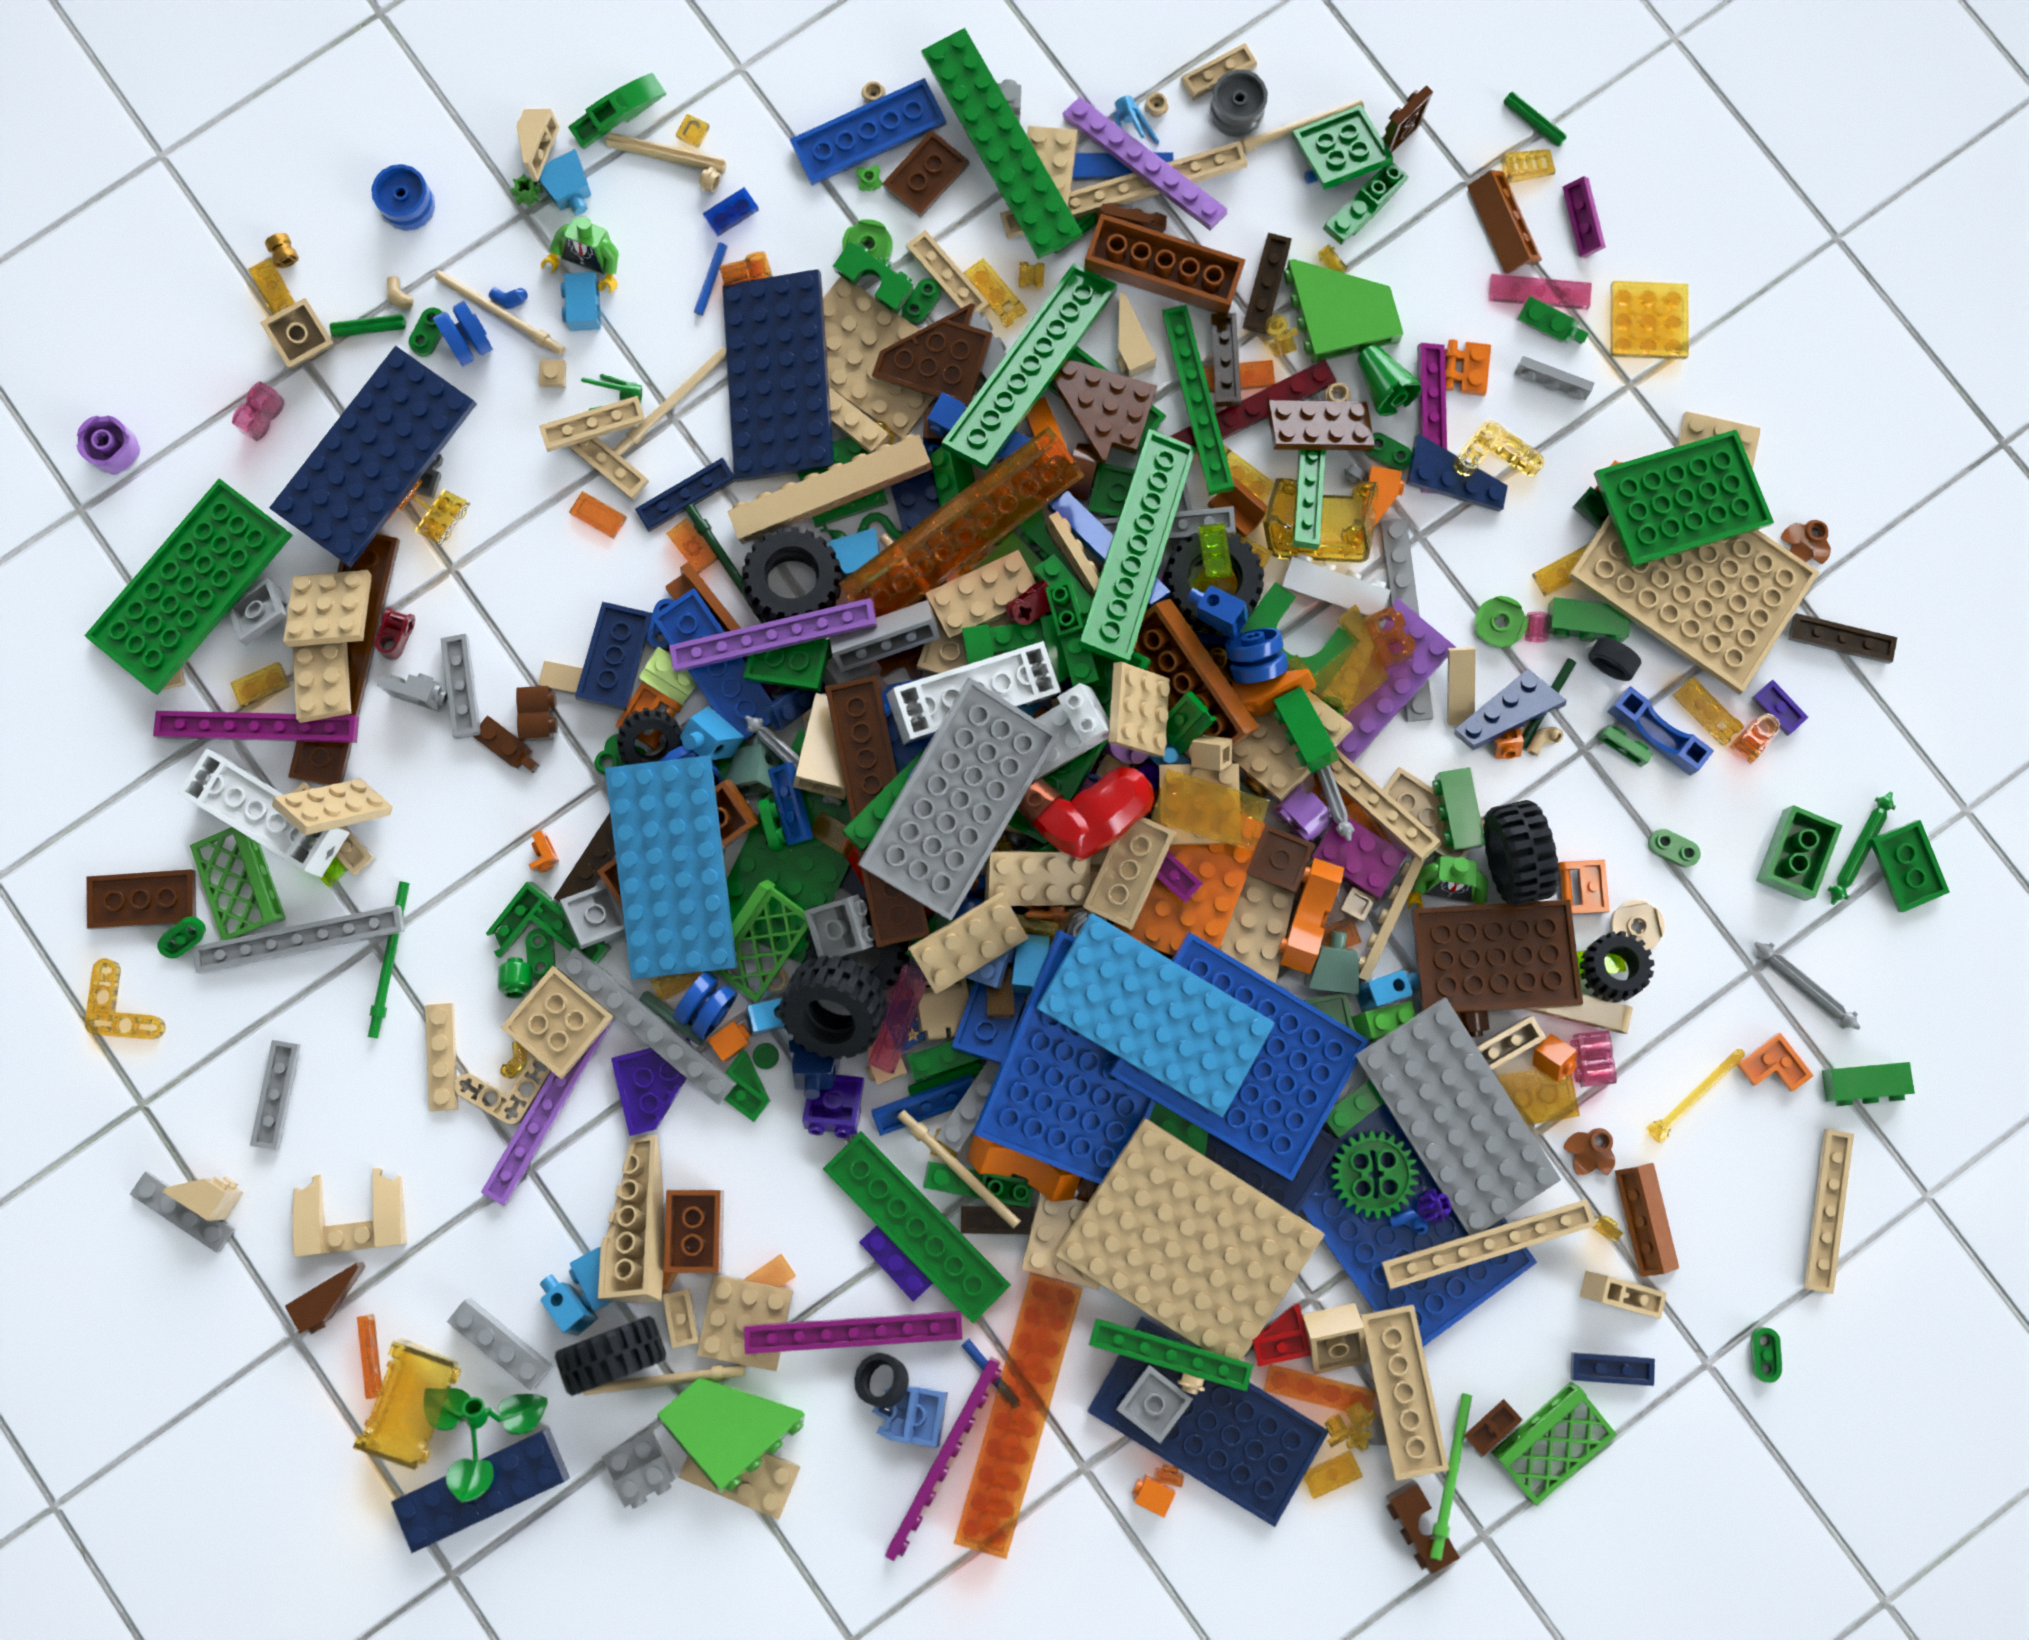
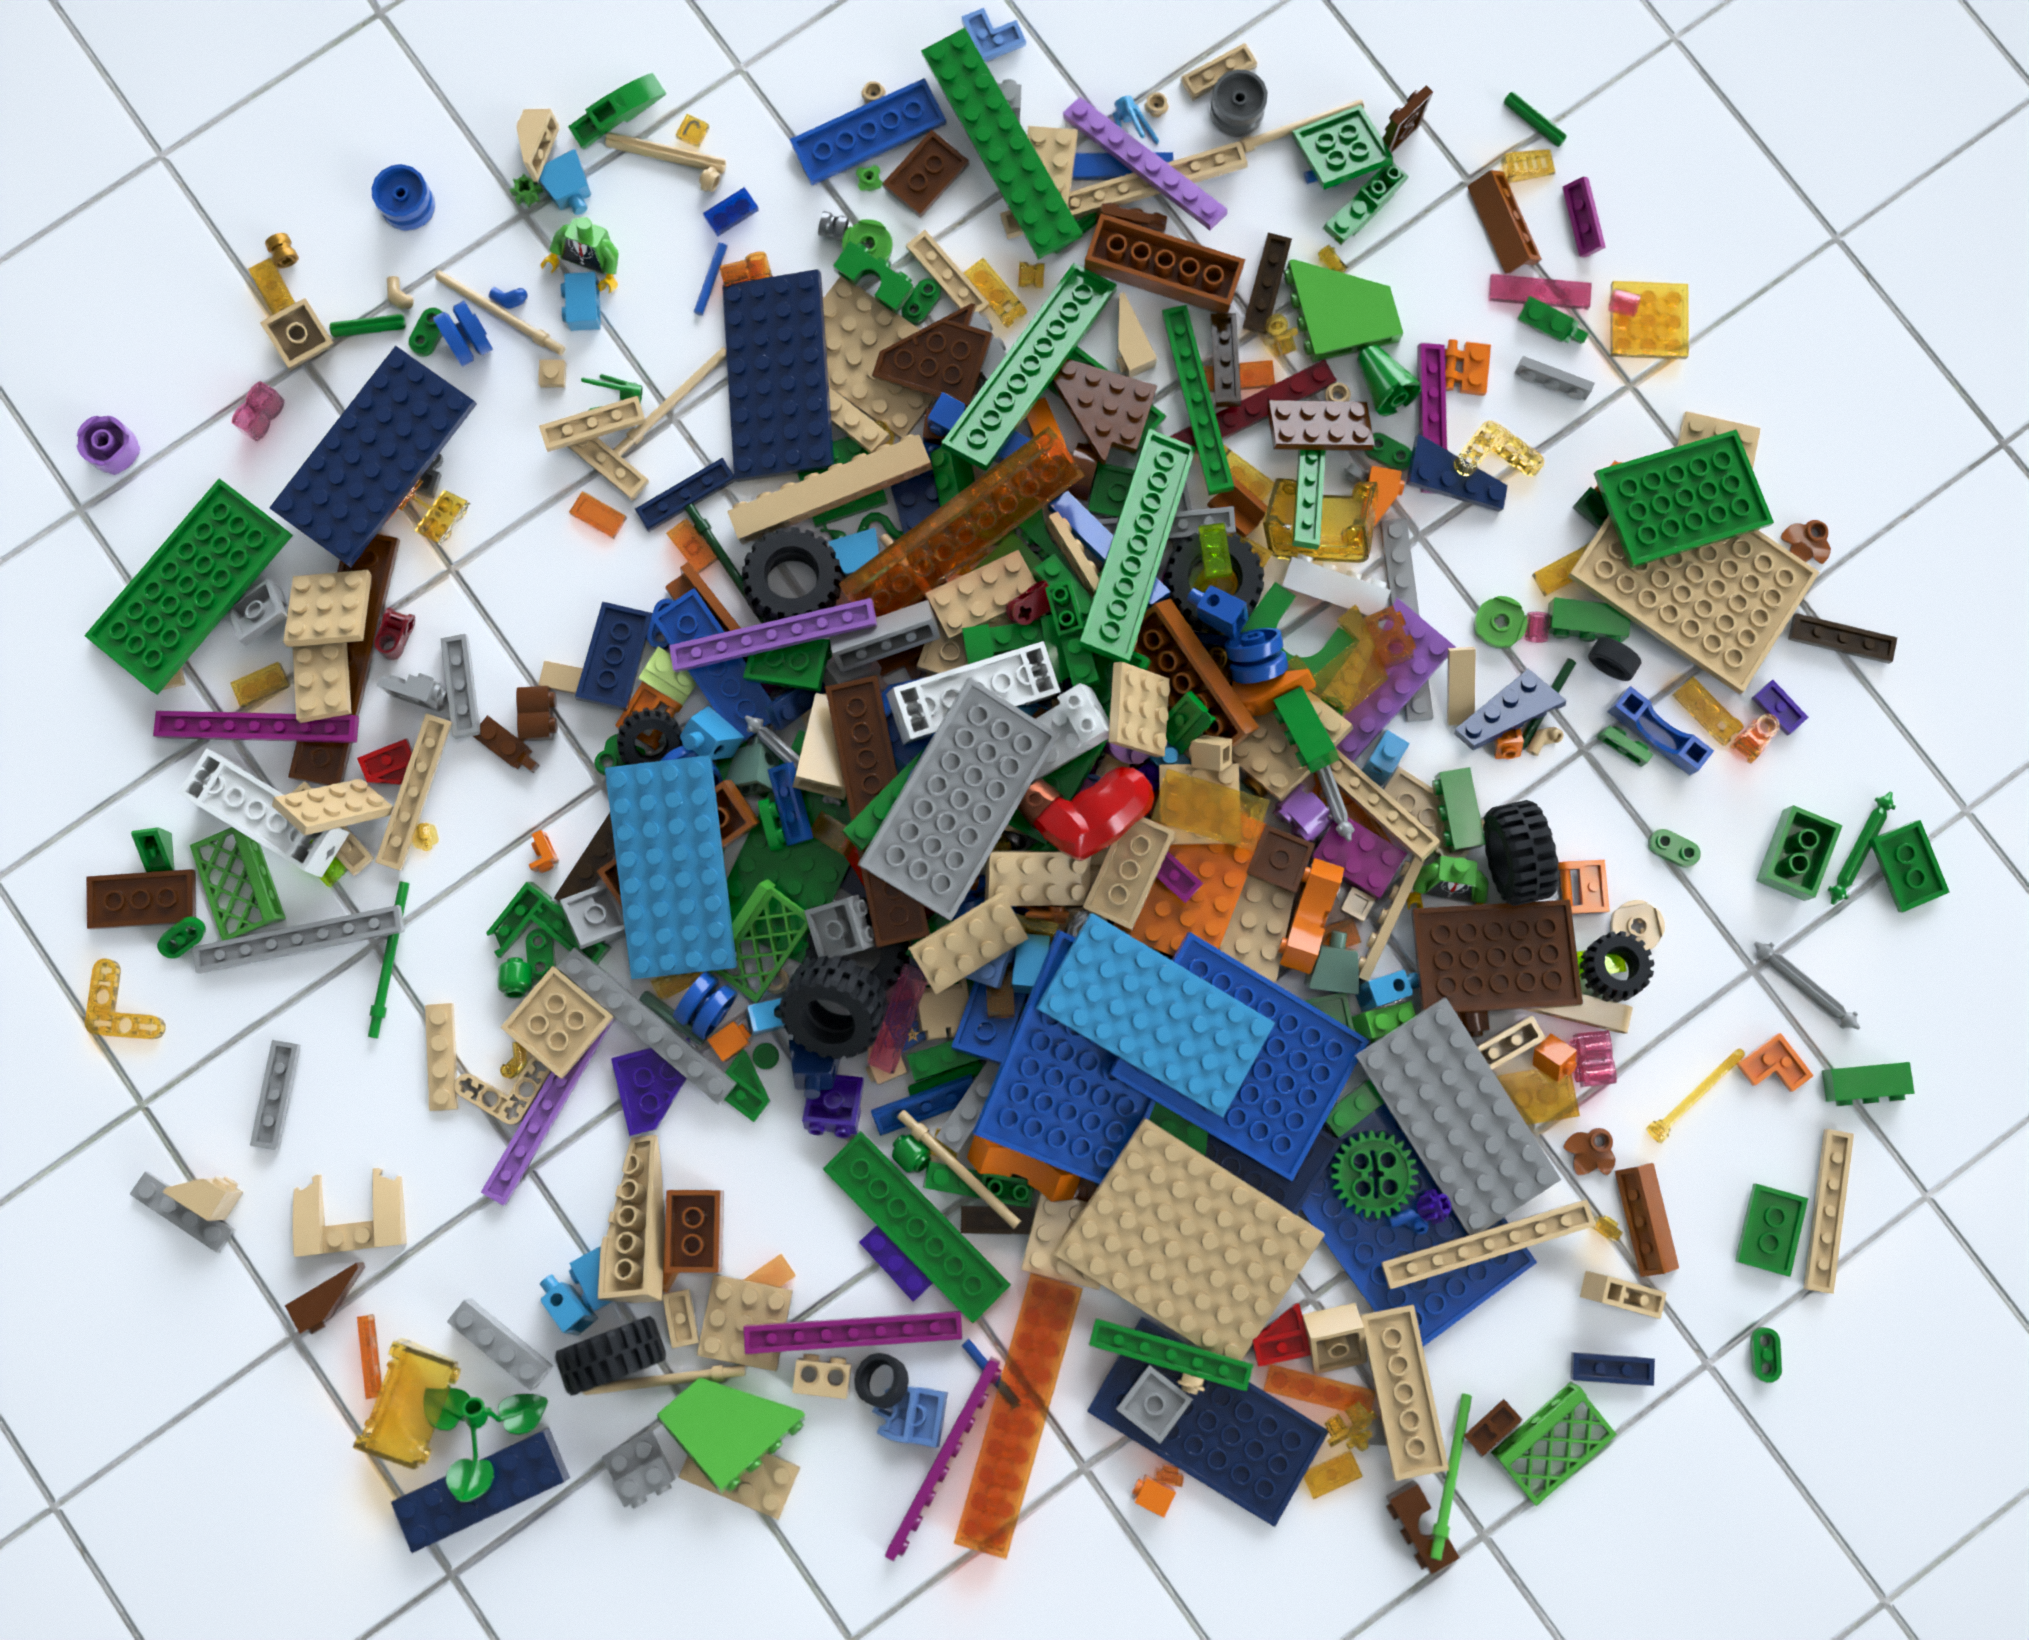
none -> green slope [131,827,175,872]
none -> red wing [357,738,413,785]
none -> tan plate [375,713,453,871]
none -> clear yellow piece [412,823,439,851]
none -> tan brick [792,1353,852,1399]
none -> flat silver wheel [818,211,849,241]
none -> green head [892,1134,932,1173]
none -> medium blue plate [961,8,1026,62]
none -> dark azure torso [1361,730,1410,787]
none -> clear pink beam [1608,289,1641,318]
none -> green plate [1735,1183,1809,1277]

